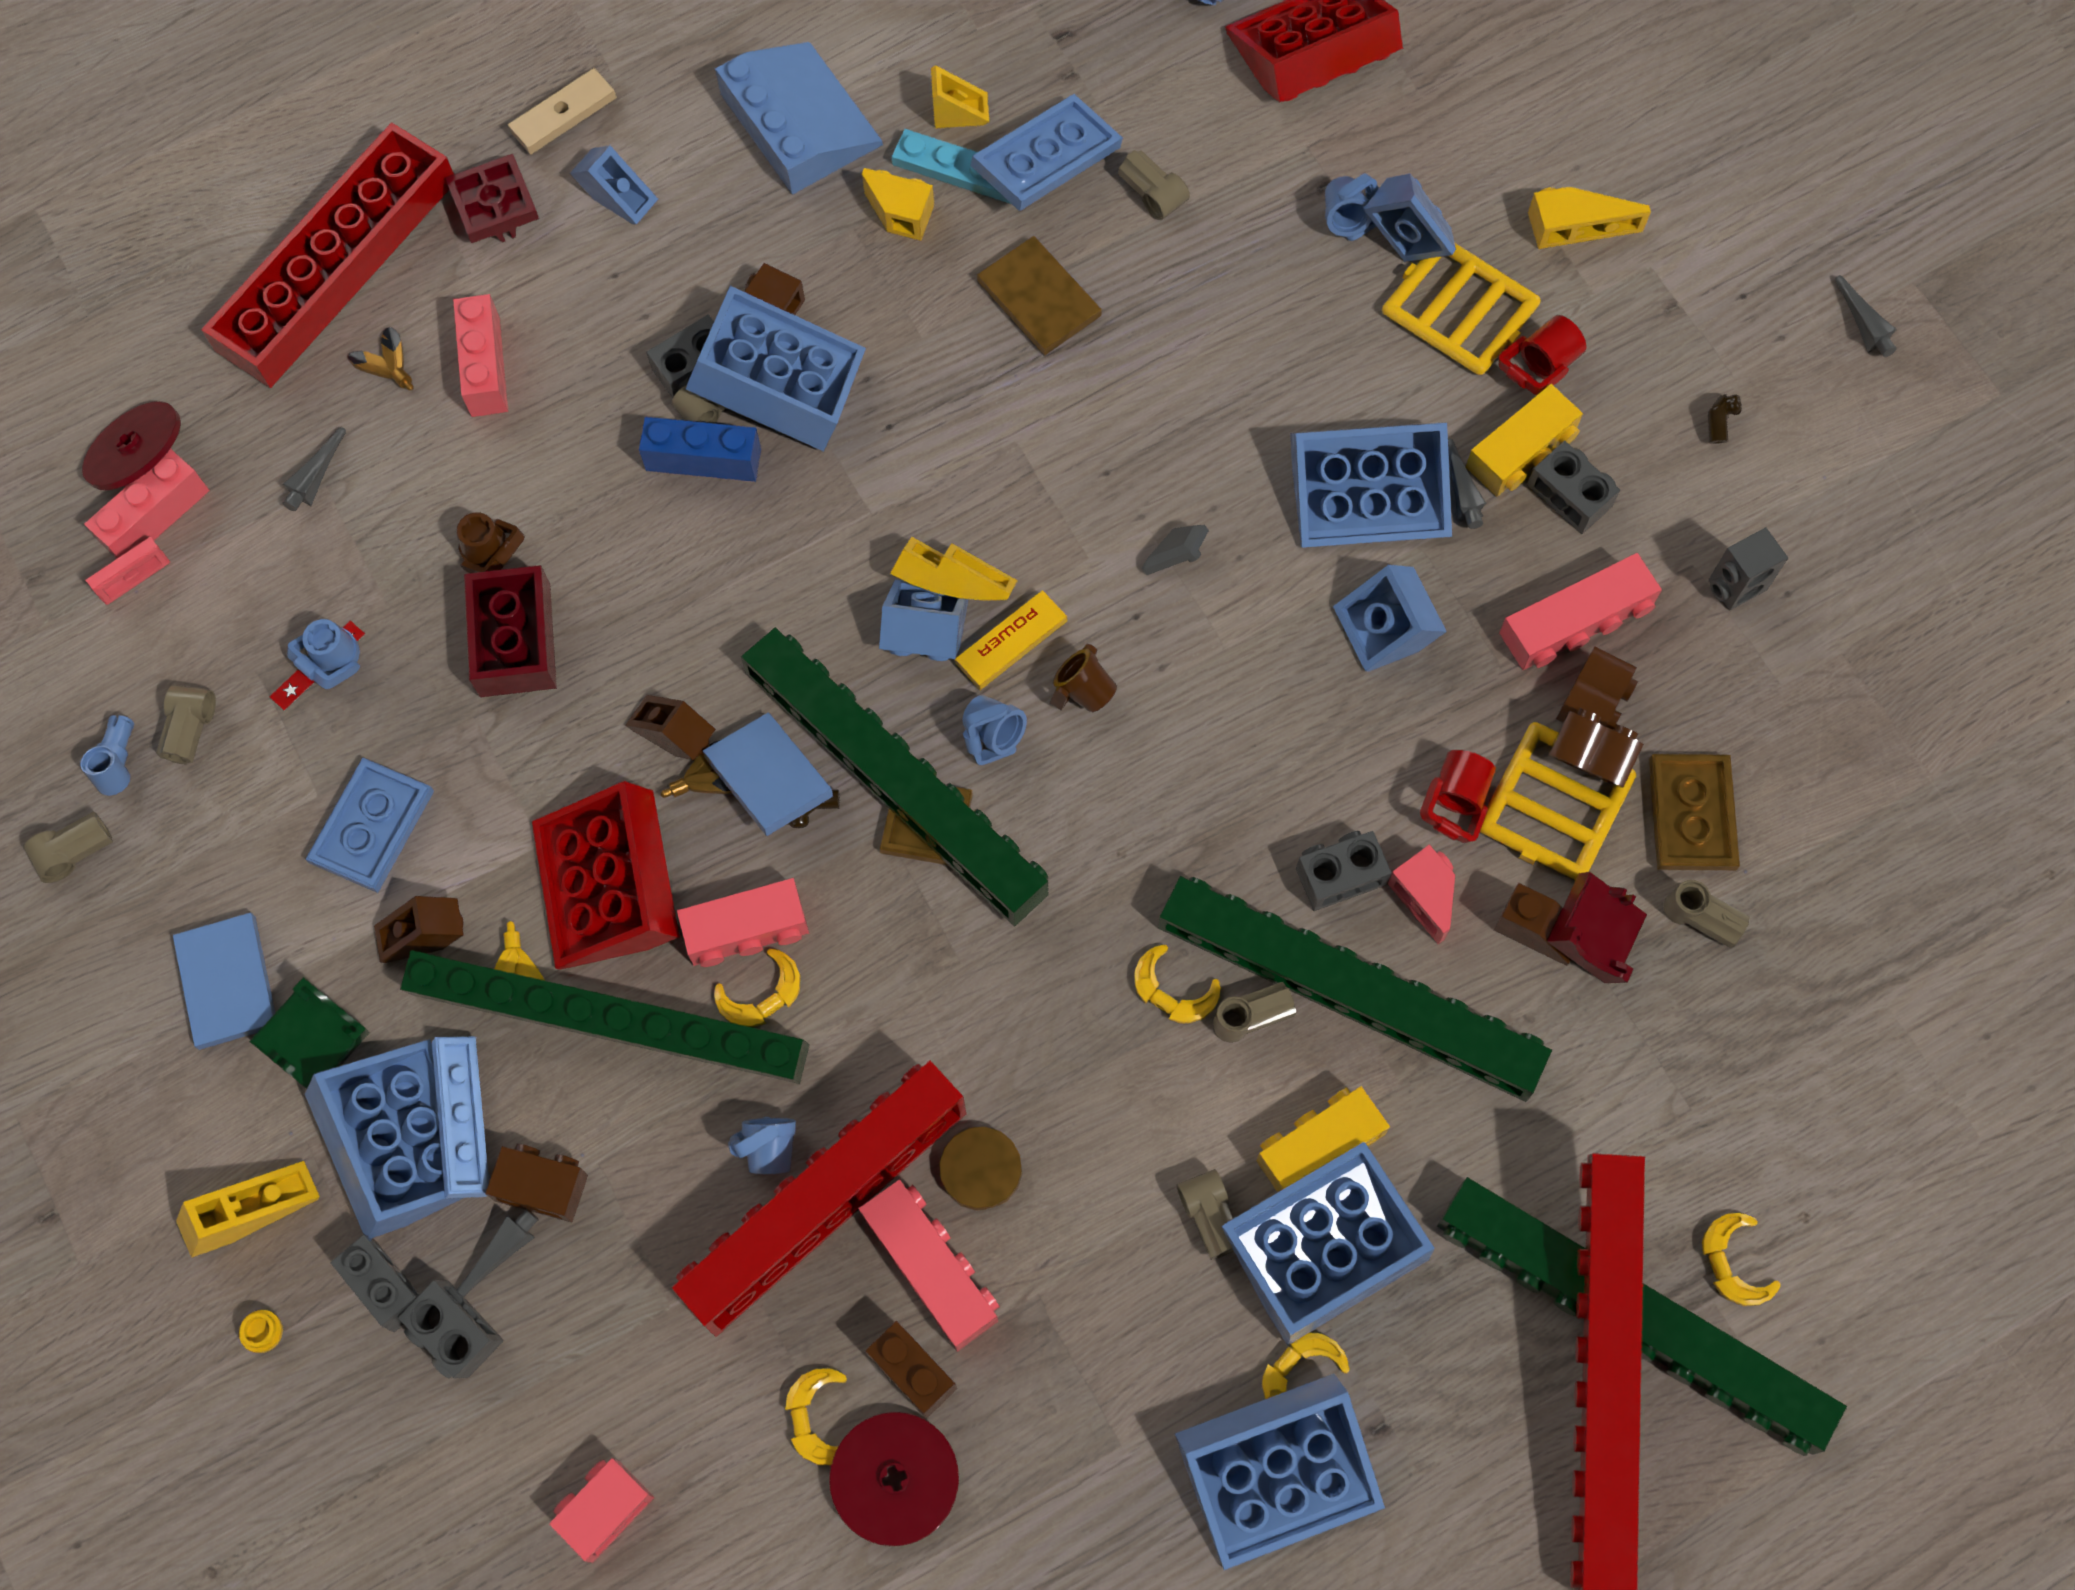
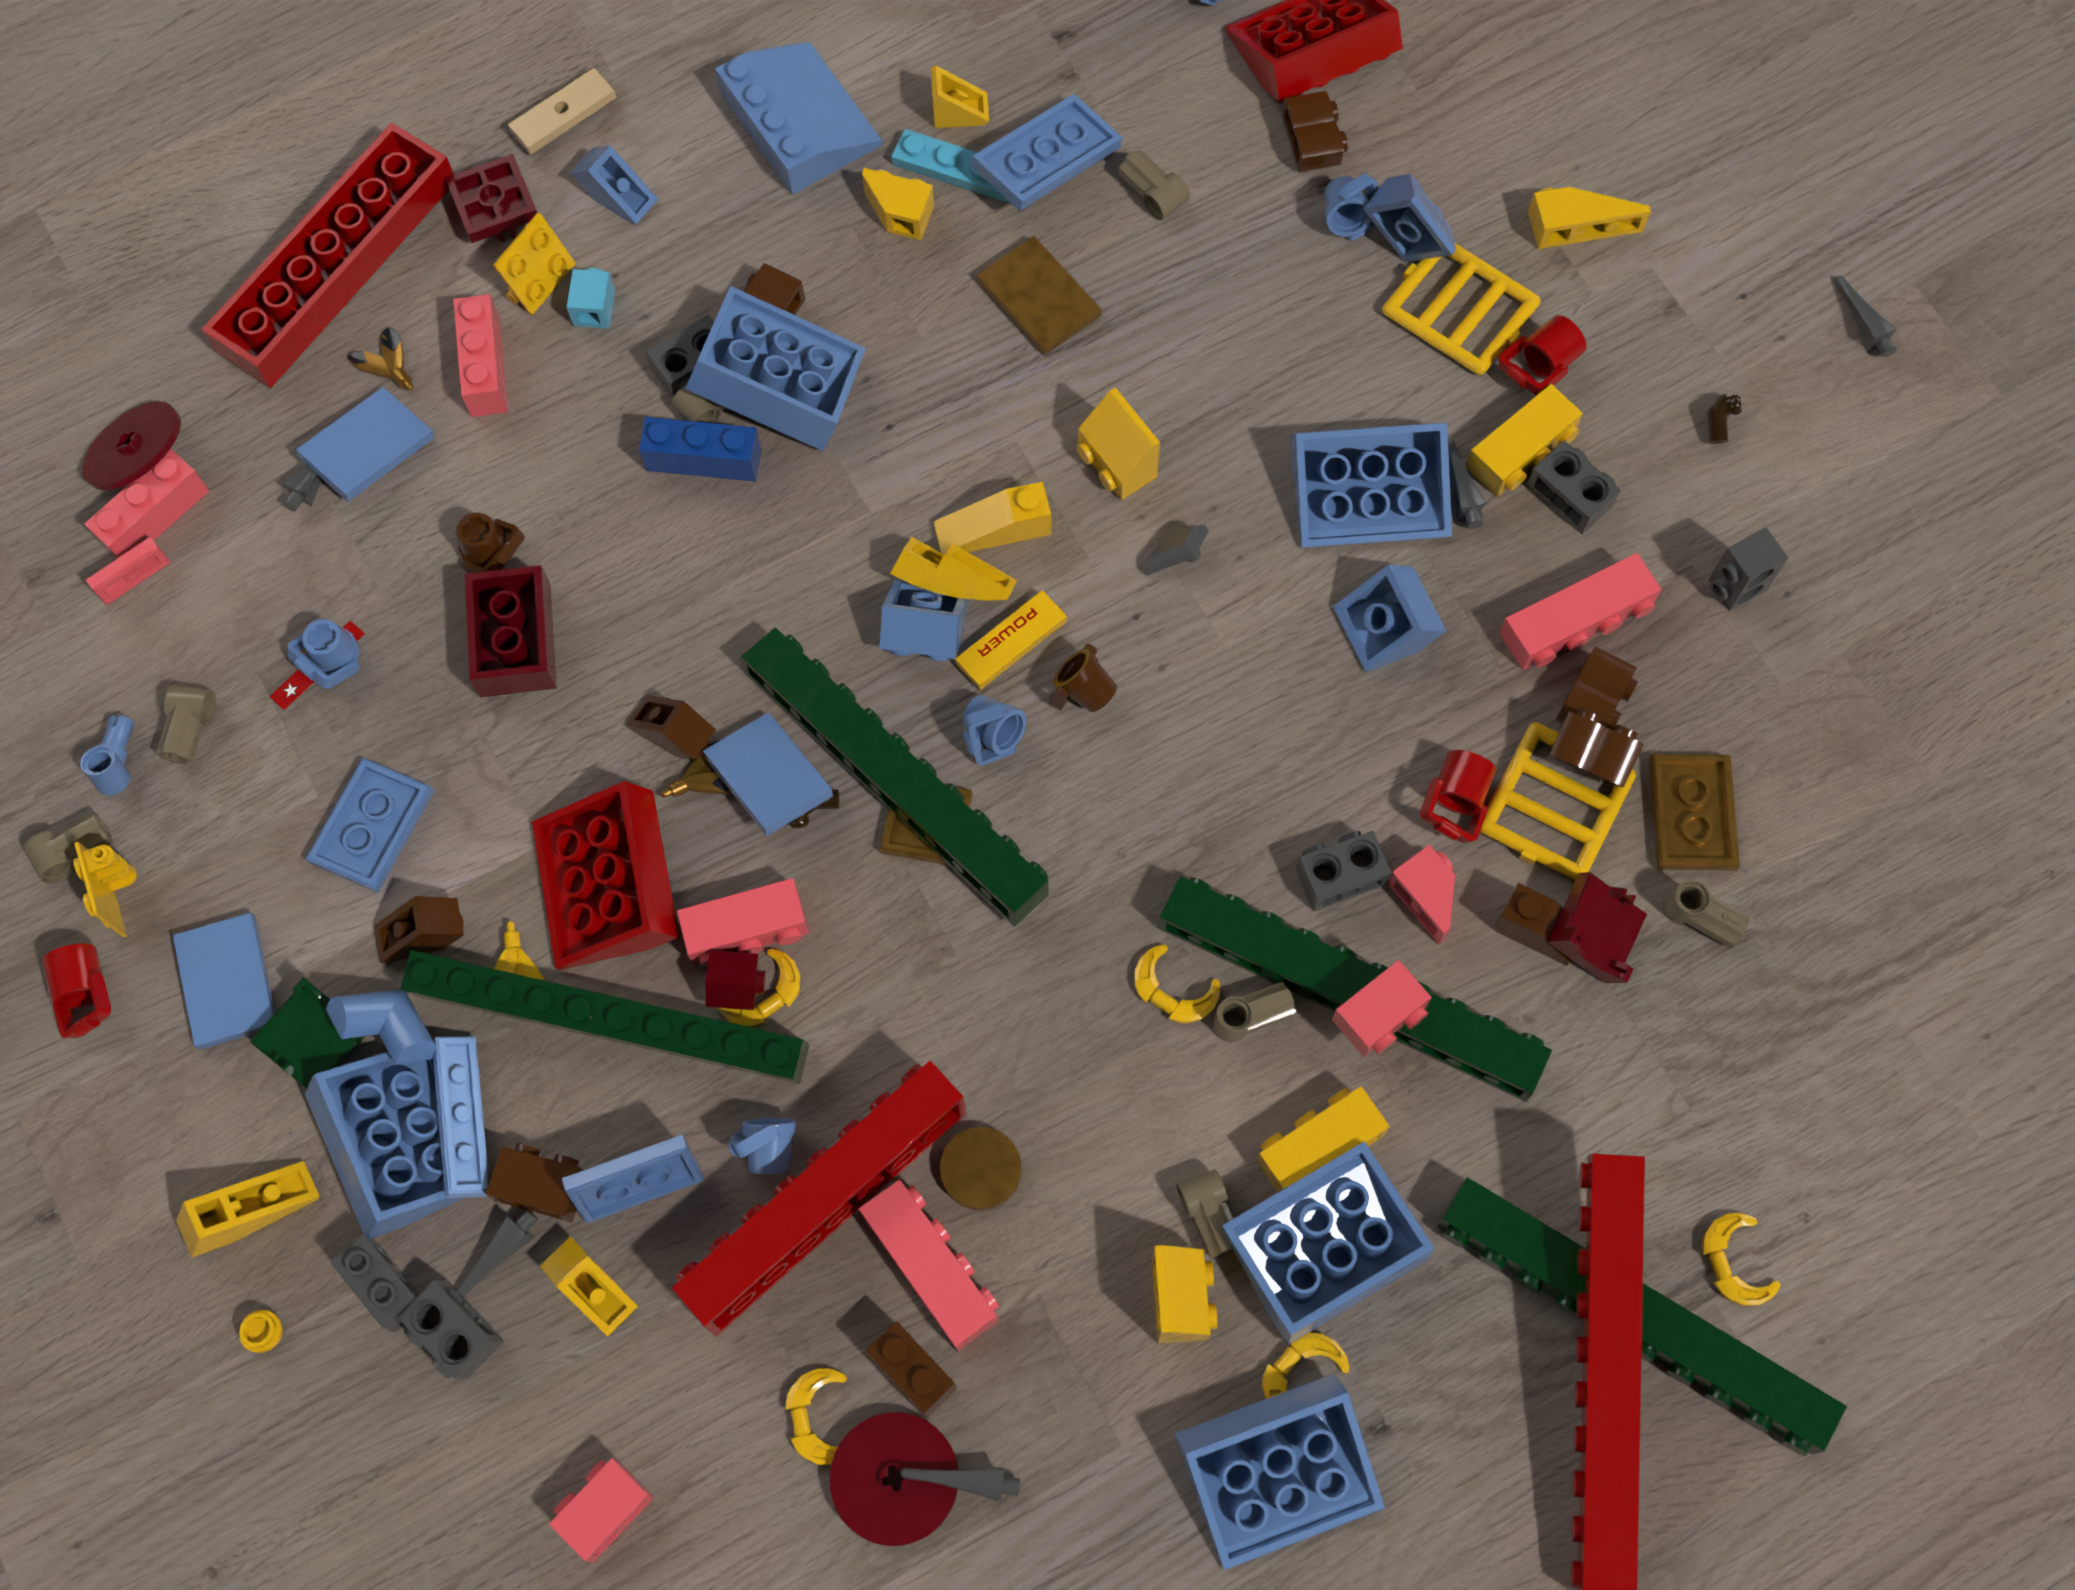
none -> red piece [42,943,111,1038]
none -> yellow hinge [73,842,137,938]
none -> medium blue tile [296,387,434,502]
none -> medium blue brick [326,989,436,1064]
none -> yellow hinge [493,212,576,315]
none -> yellow slope [539,1236,638,1337]
none -> medium blue tile [562,1134,704,1223]
none -> medium azure brick [567,268,615,329]
none -> dark red brick [705,950,766,1010]
none -> dark grey piece [900,1468,1020,1501]
none -> yellow slope [934,481,1052,554]
none -> yellow slope [1076,387,1160,500]
none -> yellow slope [1152,1245,1218,1343]
none -> reddish brown brick [1282,91,1348,173]
none -> coral brick [1332,960,1432,1057]

